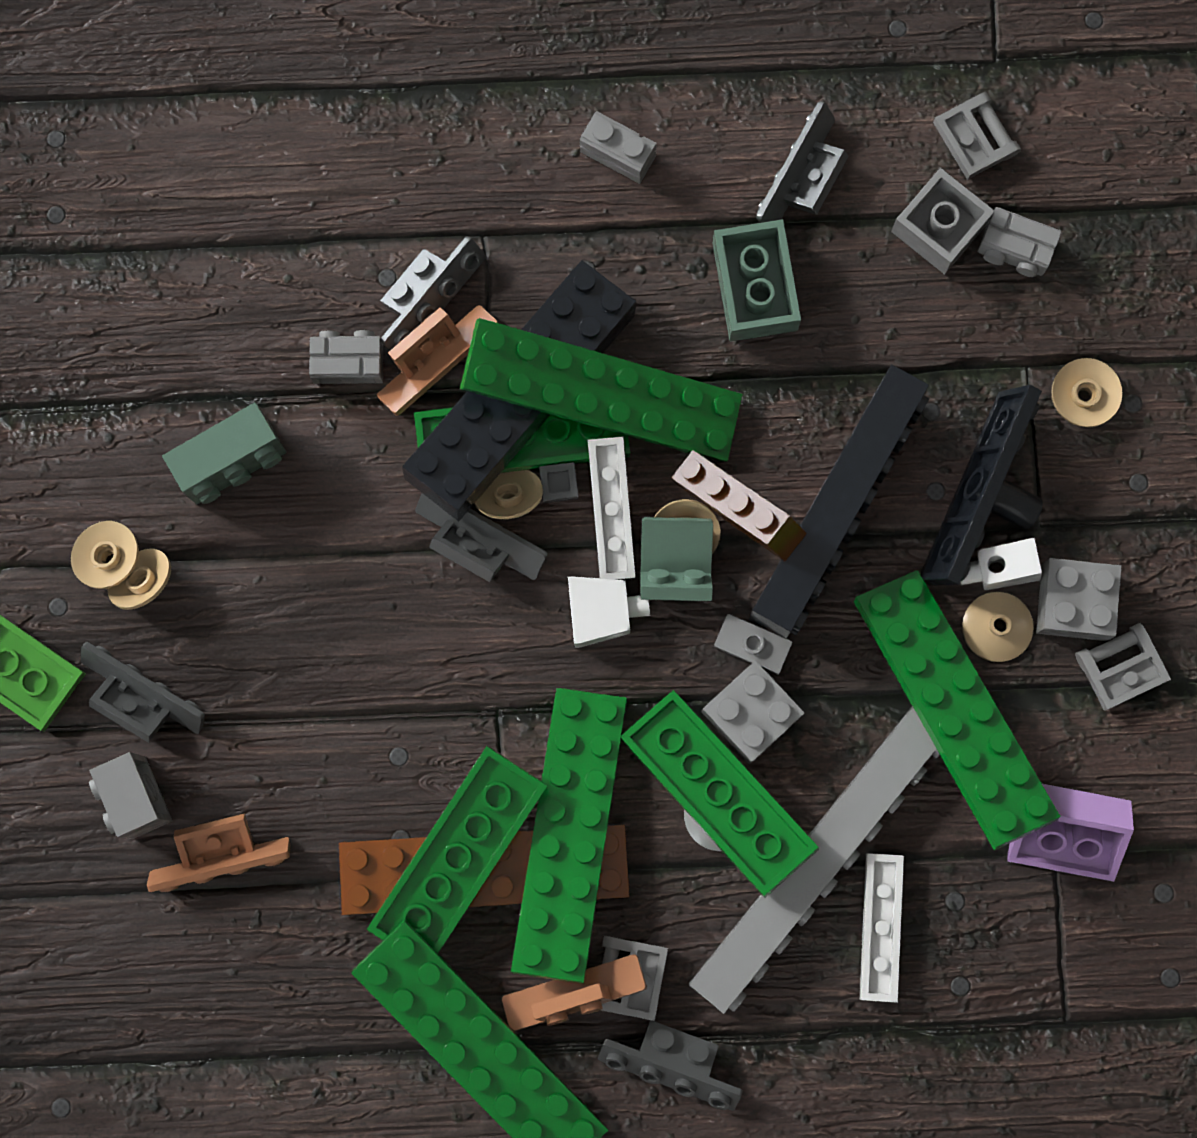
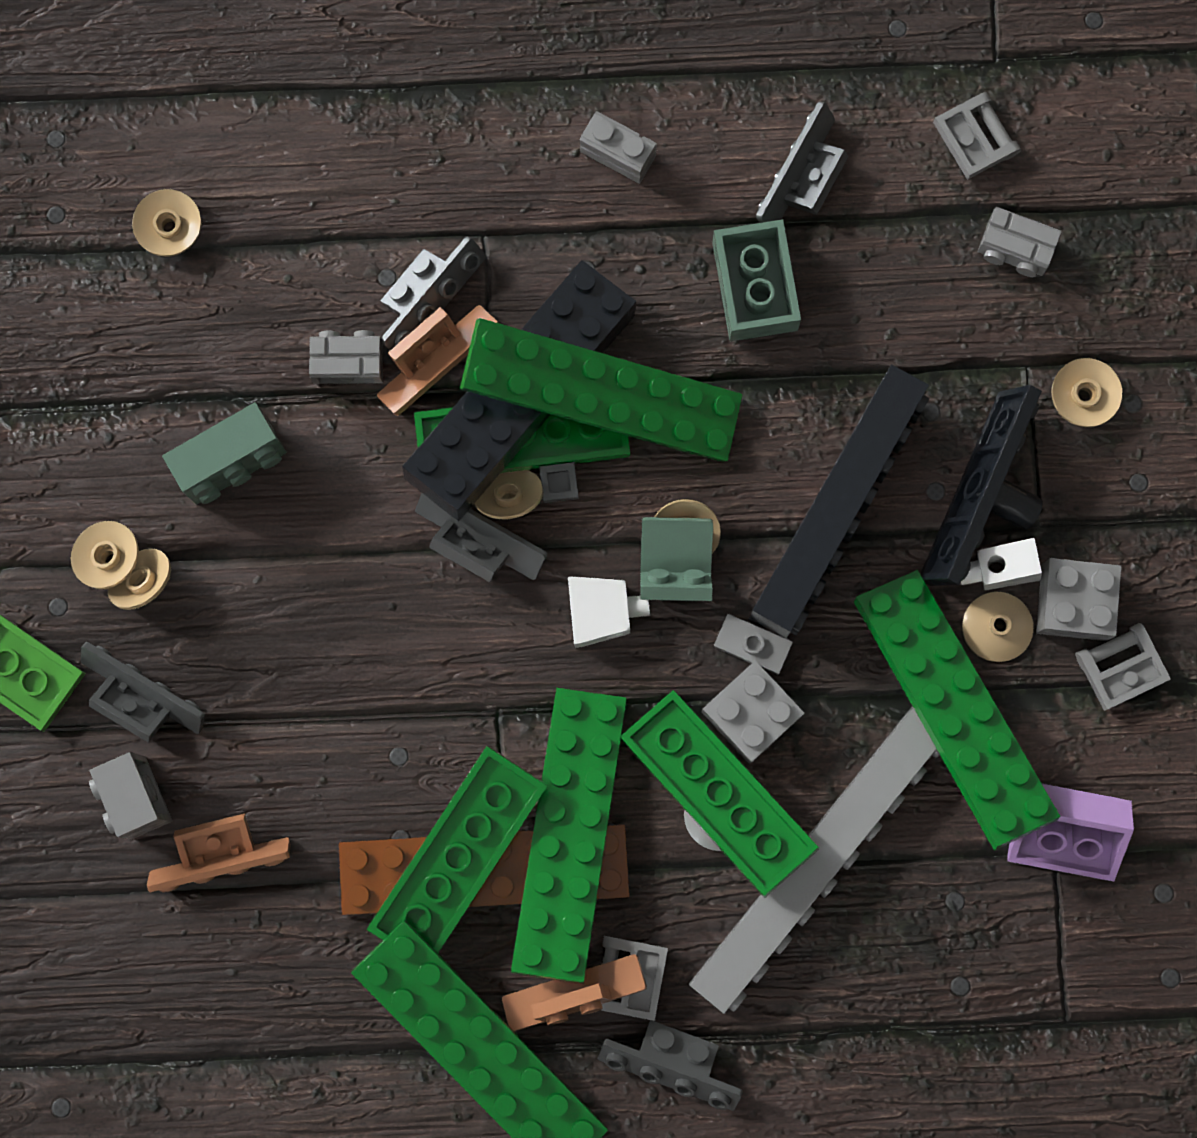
white plate [588,437,635,580] -> none
brick [671,450,807,562] -> none
white plate [860,853,904,1003] -> none
light grey brick [891,168,994,275] -> none
none -> tan dish [132,189,202,257]

